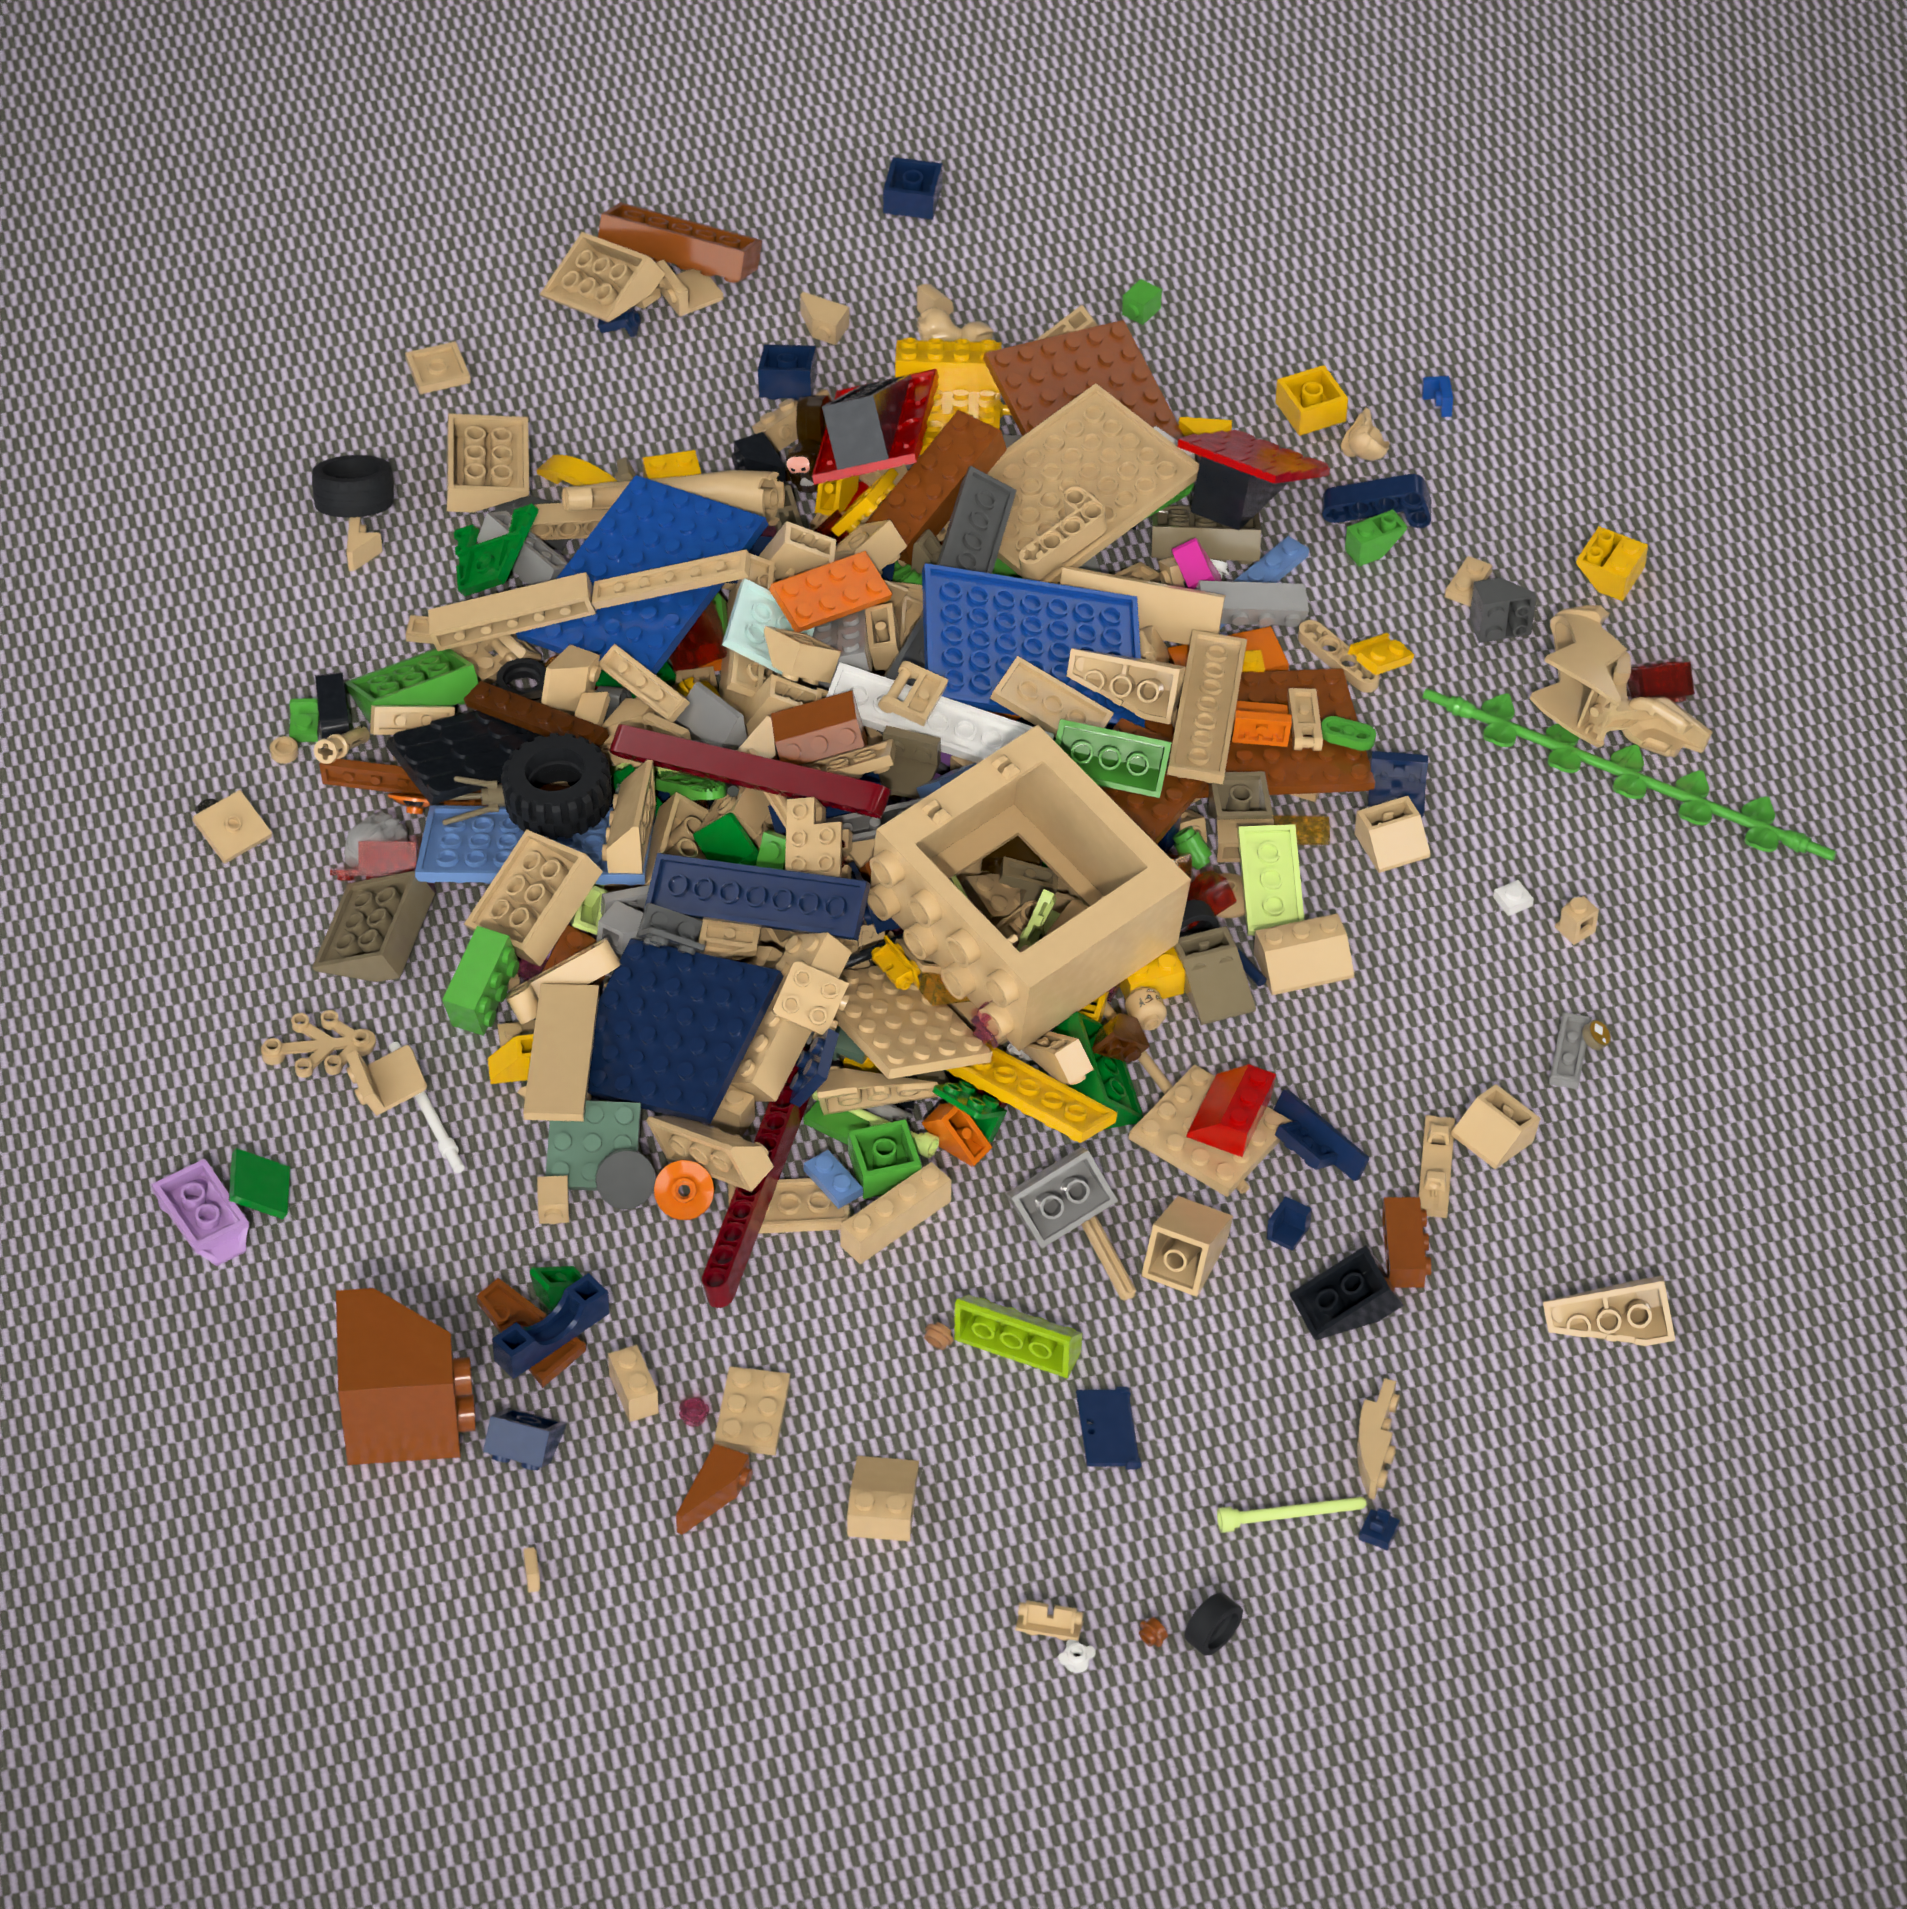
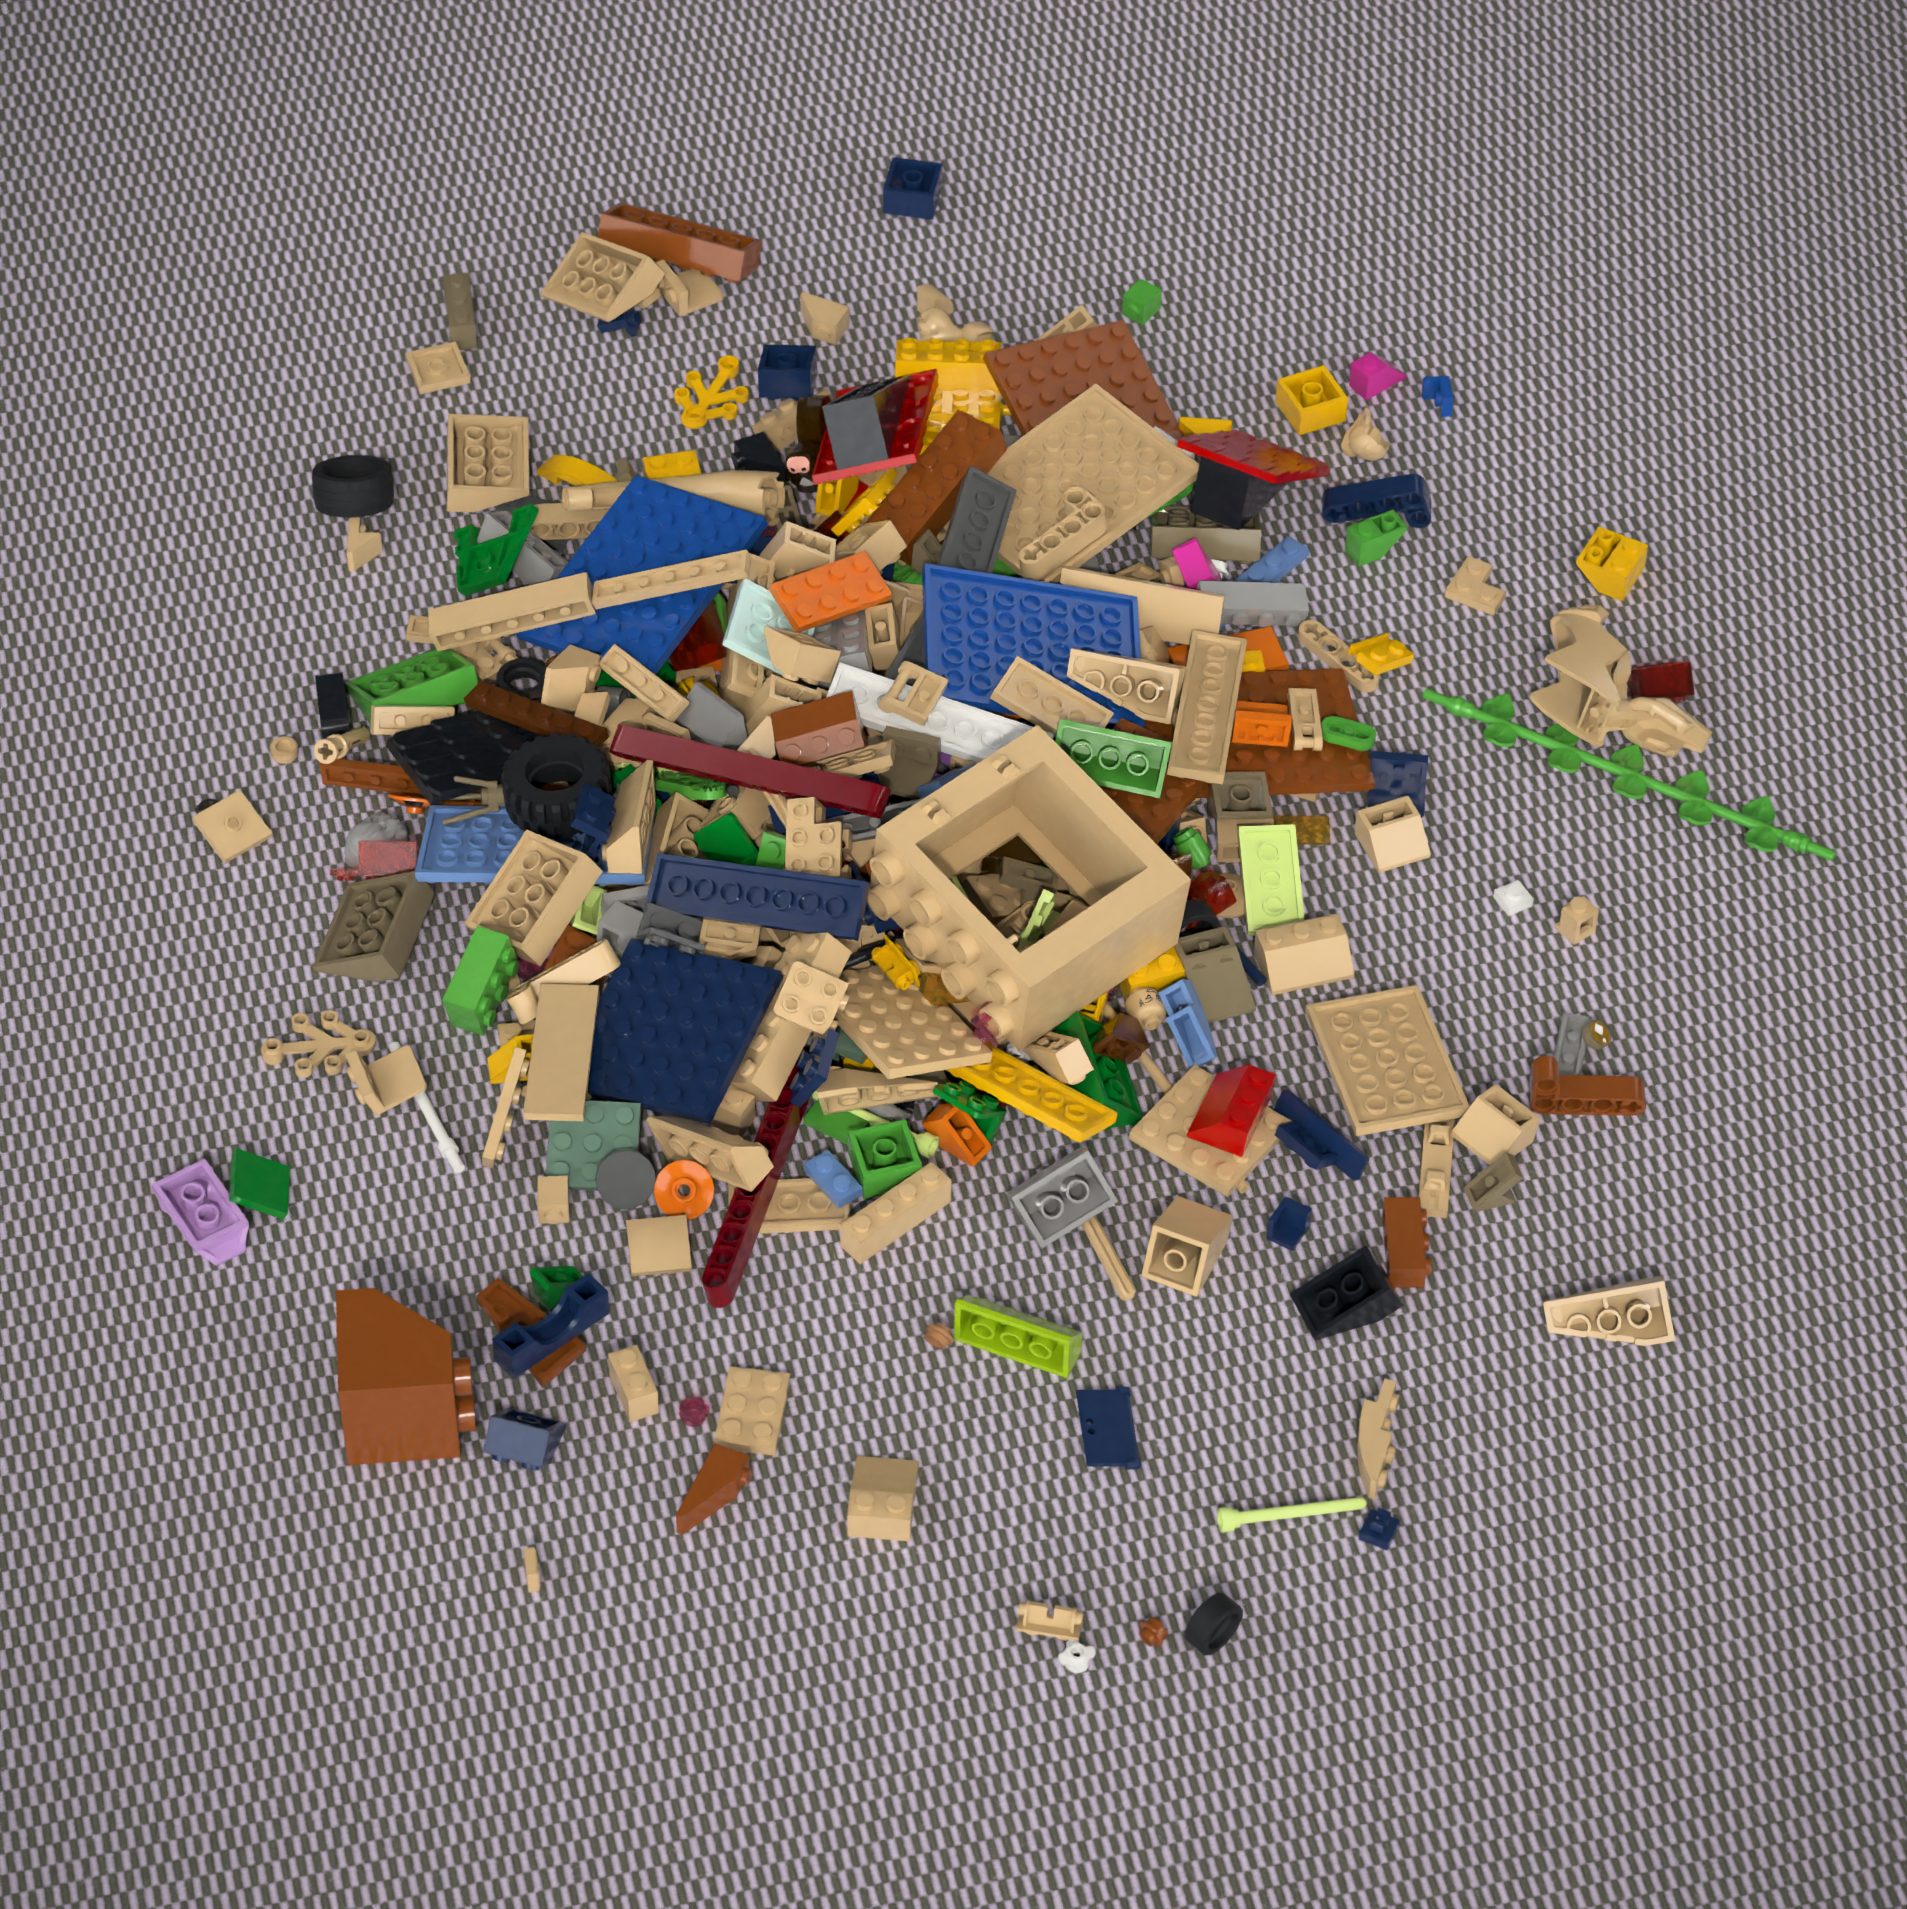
bright green bracket [289,698,320,742] -> none
tan tile [497,633,542,662] -> none
dark grey slope [1469,578,1536,643] -> none
none -> dark tan brick [443,273,477,350]
none -> tan plate [482,1047,530,1168]
none -> dark blue bracket [570,783,616,861]
none -> tan slope [626,1215,692,1277]
none -> yellow plant [674,355,749,429]
none -> medium blue slope [1158,979,1217,1068]
none -> tan plate [1306,985,1470,1136]
none -> dark pink slope [1349,352,1406,400]
none -> dark tan slope [1463,1152,1524,1212]
none -> dark orange beam [1529,1056,1646,1116]

